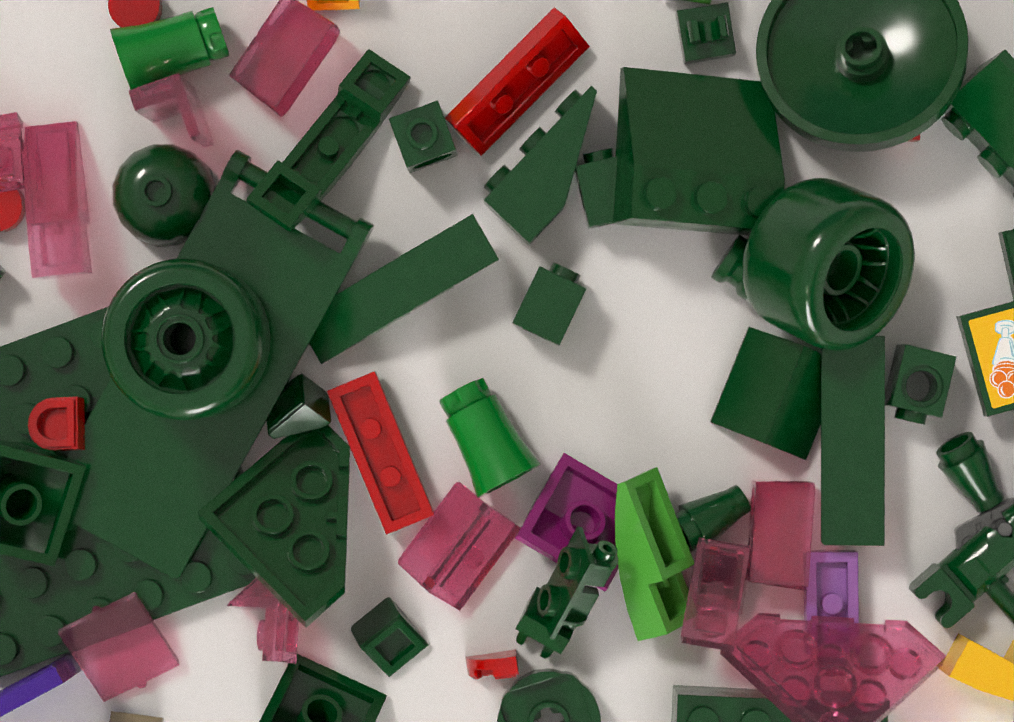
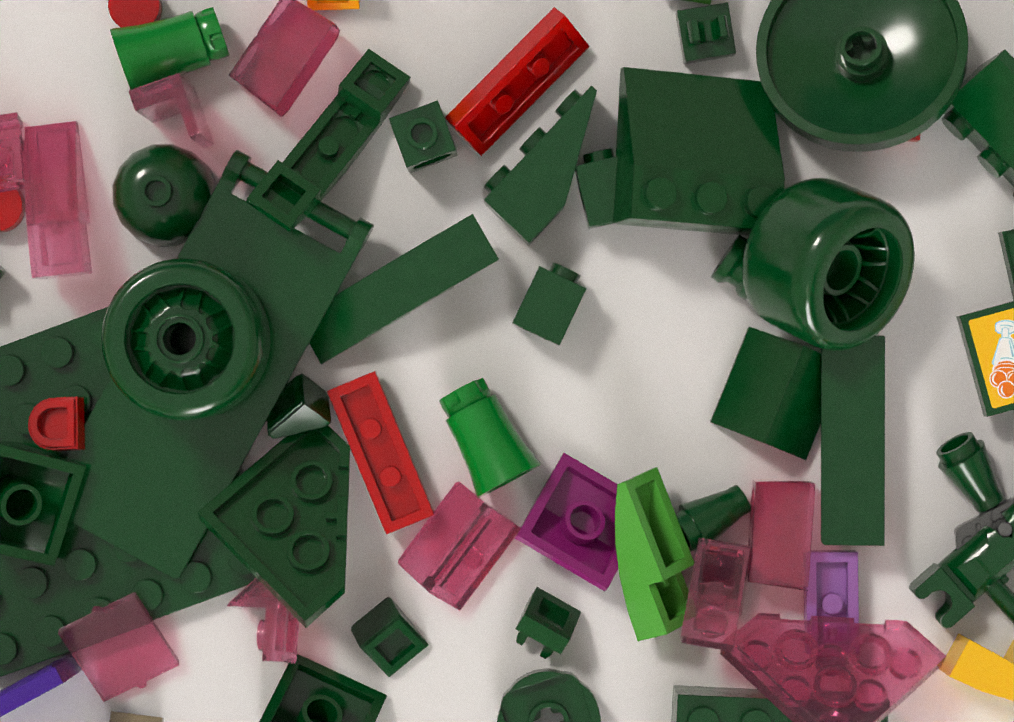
red tile [465,649,519,679] -> none
dark green hinge [537,526,618,639] -> none
dark green brick [885,344,957,425] -> none

